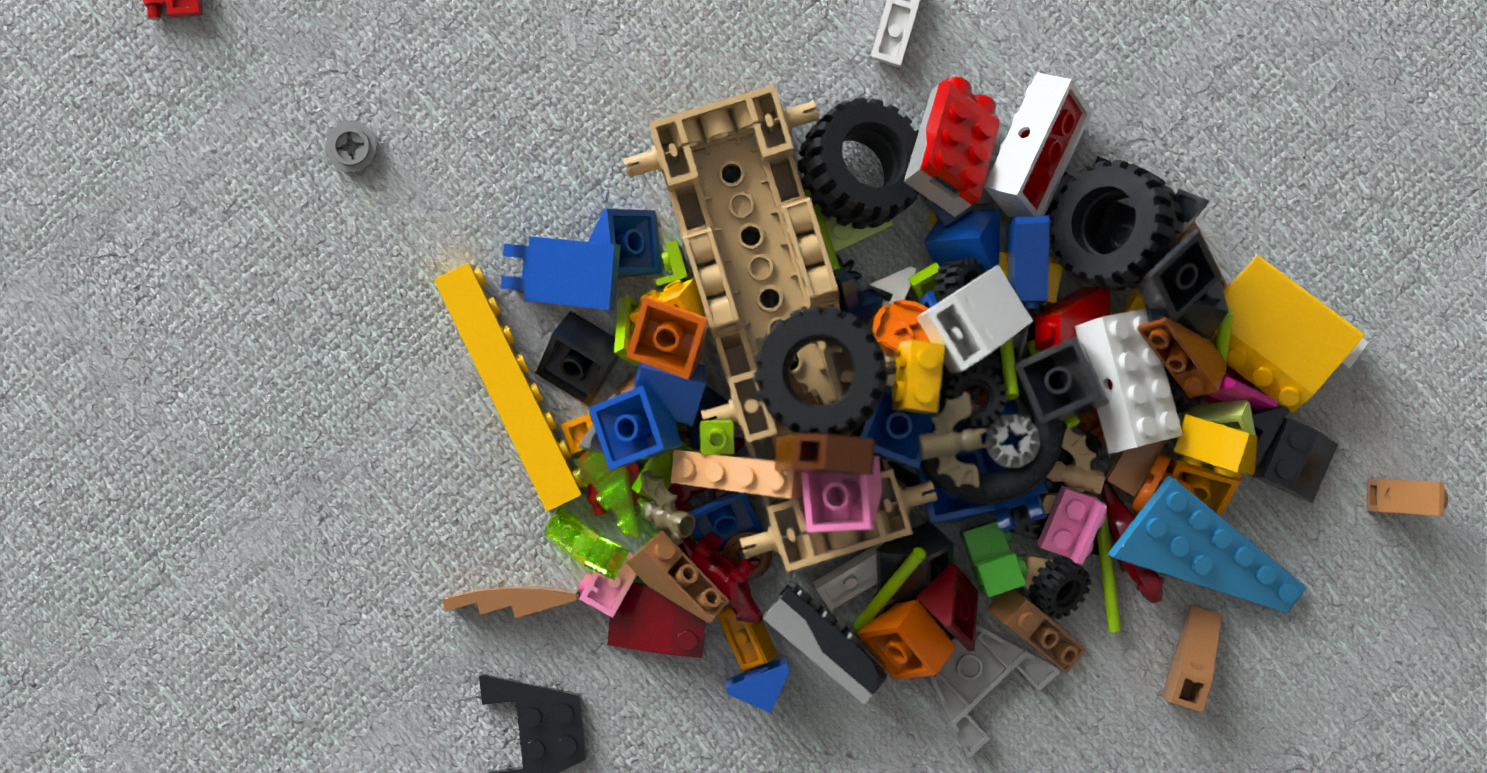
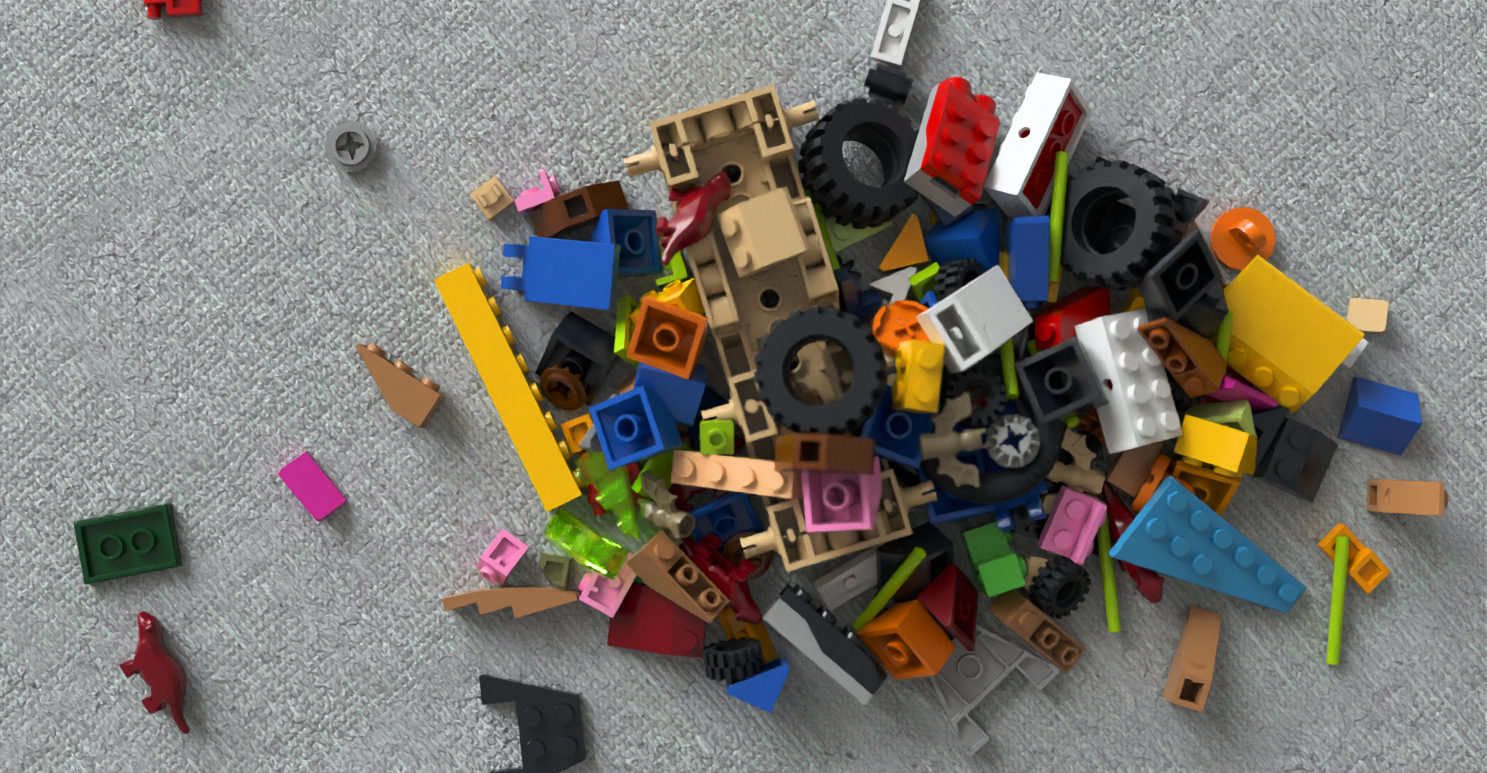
none -> dark green tile [73,503,183,585]
none -> dark red animal [119,611,190,734]
none -> dark pink slope [277,452,348,522]
none -> medium nougat slope [356,342,446,428]
none -> tan tile [469,176,515,221]
none -> bright pink bracket [477,529,529,585]
none -> bright pink bracket [514,169,561,217]
none -> reddish brown slope [529,180,629,238]
none -> reddish brown gear [539,364,589,410]
none -> olive tile [540,552,573,590]
none -> dark red animal [655,171,731,266]
none -> black tyre [703,637,764,681]
none -> tan slope [717,187,811,278]
none -> black brick [864,64,913,105]
none -> light orange slope [877,213,929,274]
none -> lime bar [1048,151,1069,284]
none -> orange tile [1209,207,1276,271]
none -> light orange slope [1317,522,1391,594]
none -> lime bar [1326,535,1350,665]
none -> blue slope [1337,376,1422,455]
none -> tan slope [1346,298,1389,334]

